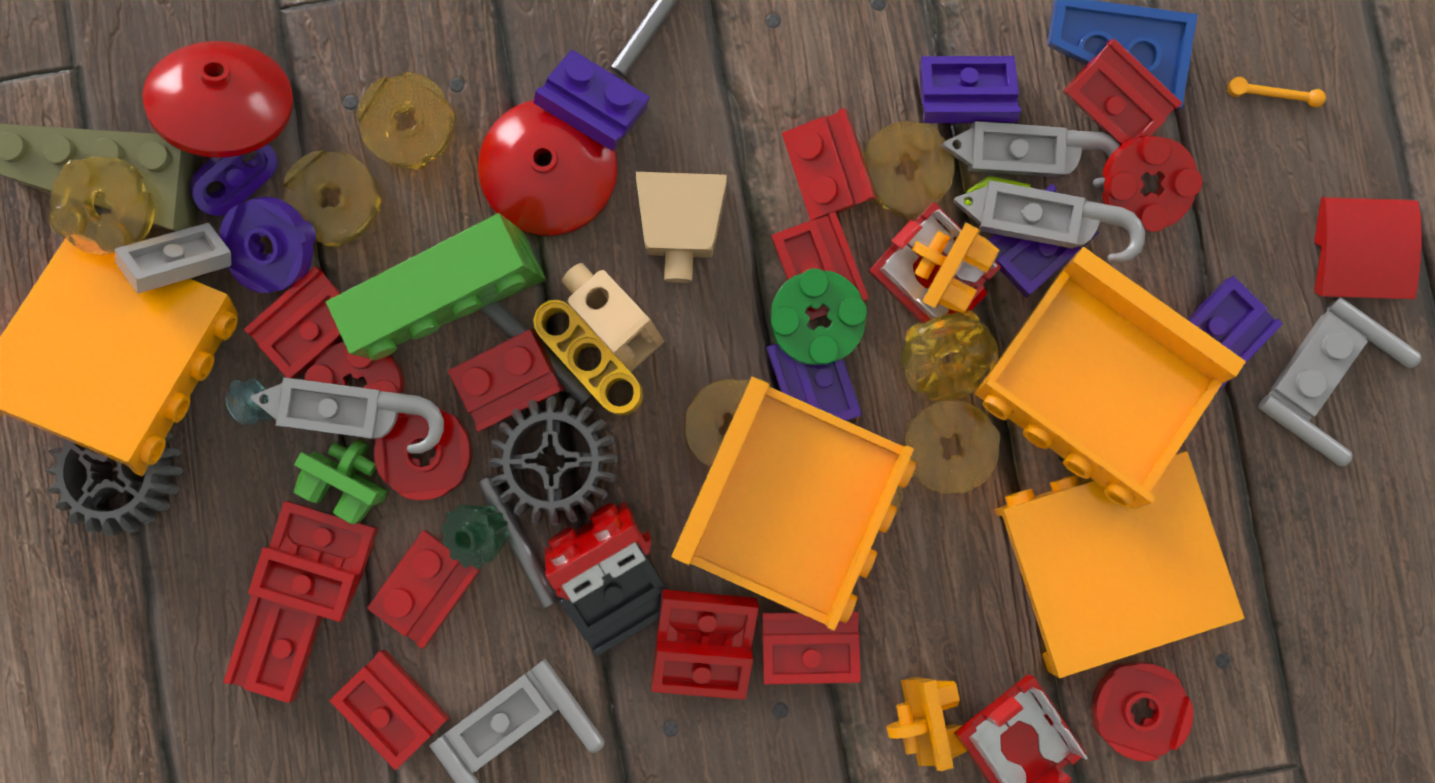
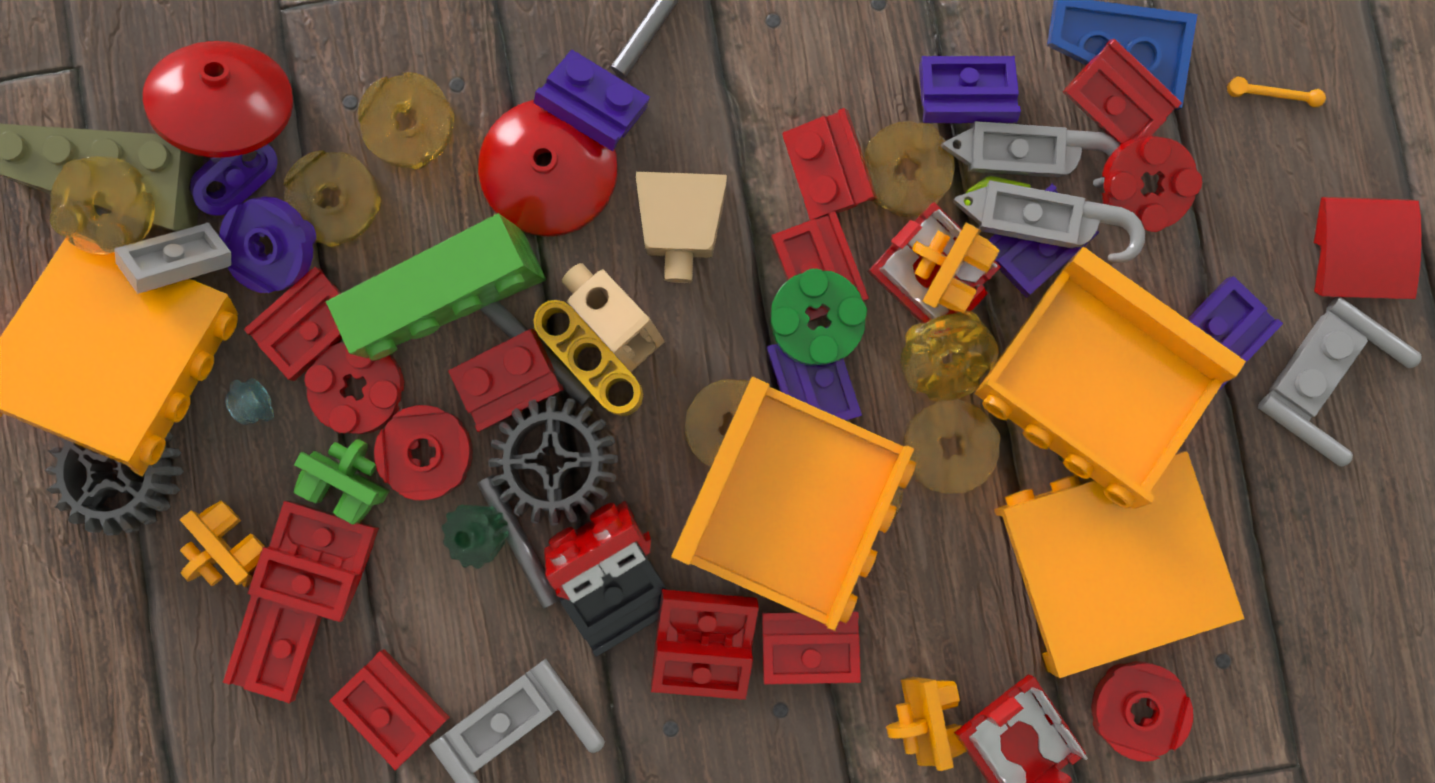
light grey plate [250,377,444,453] -> none
red plate [367,530,482,649] -> none
none -> light orange hips [179,500,265,587]

